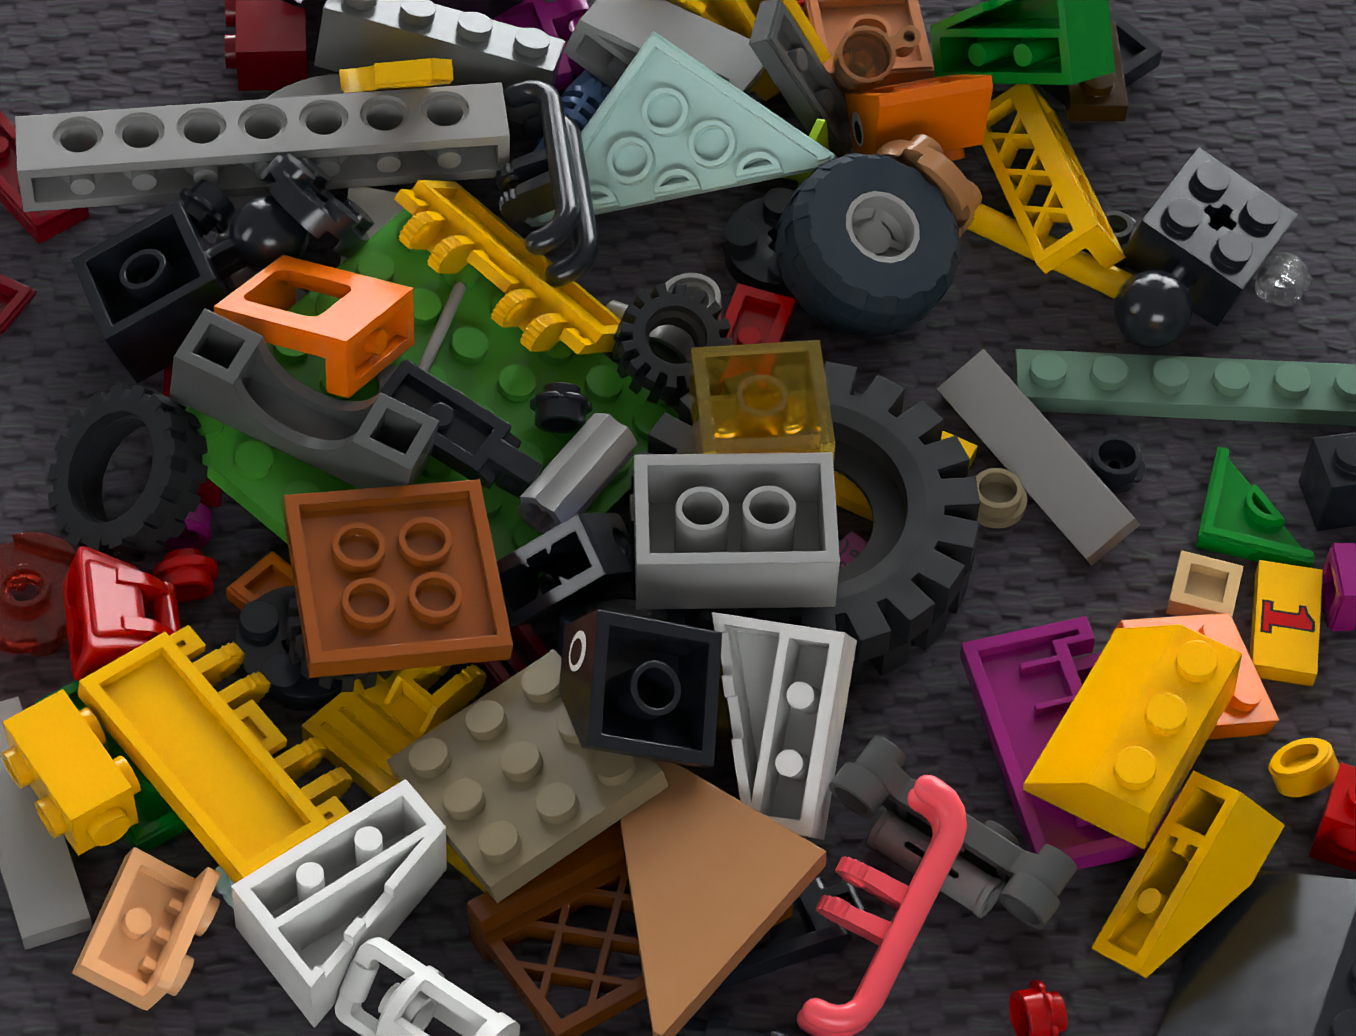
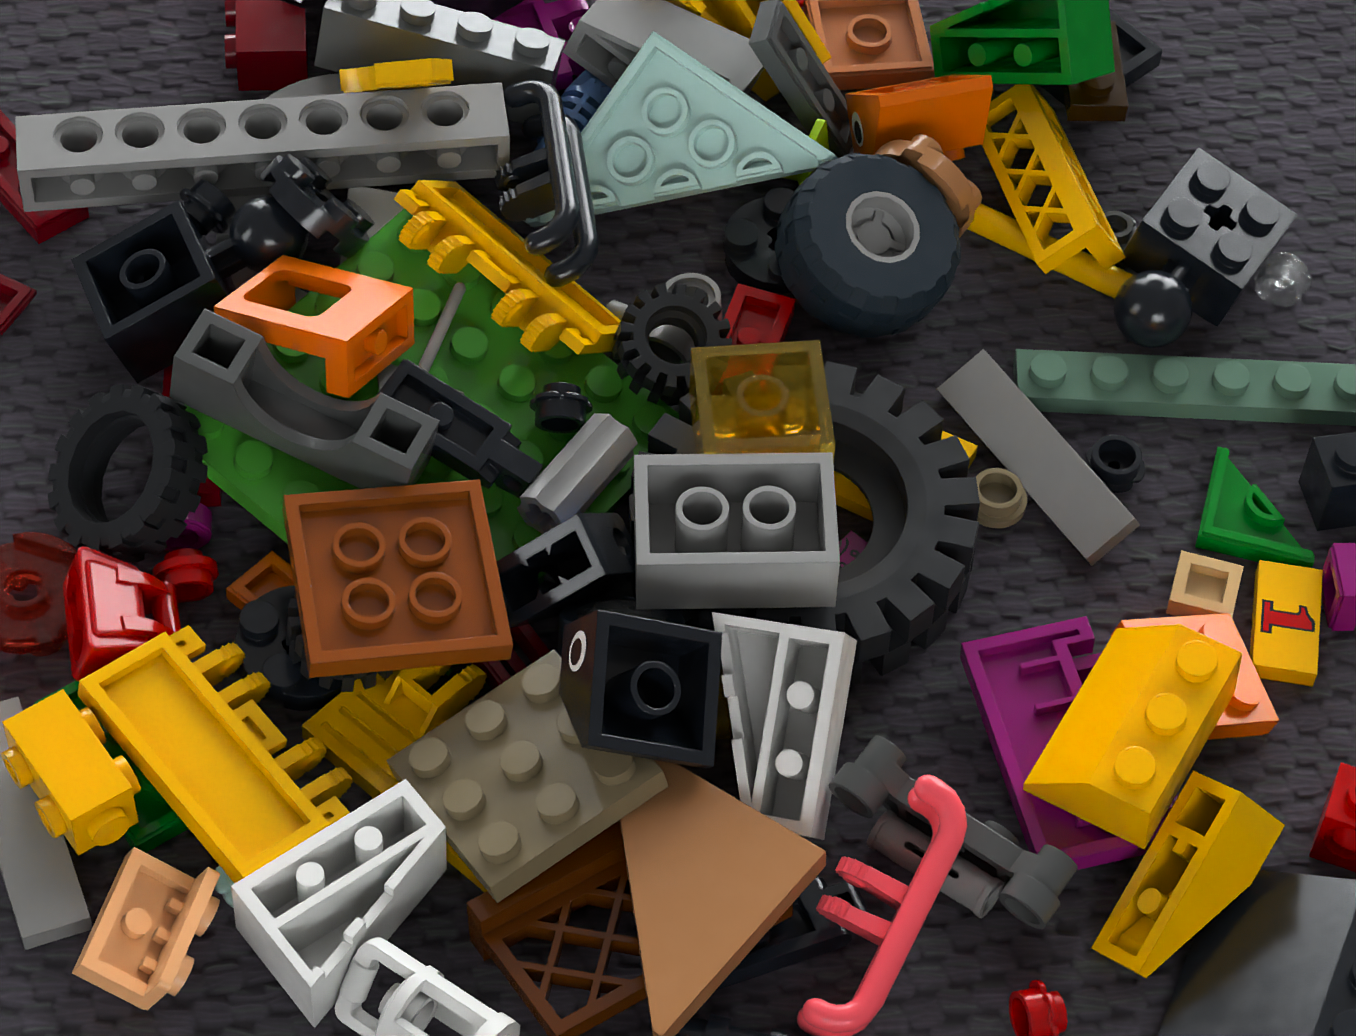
piece [831,25,921,94] -> none
yellow tile [1268,738,1340,797] -> none

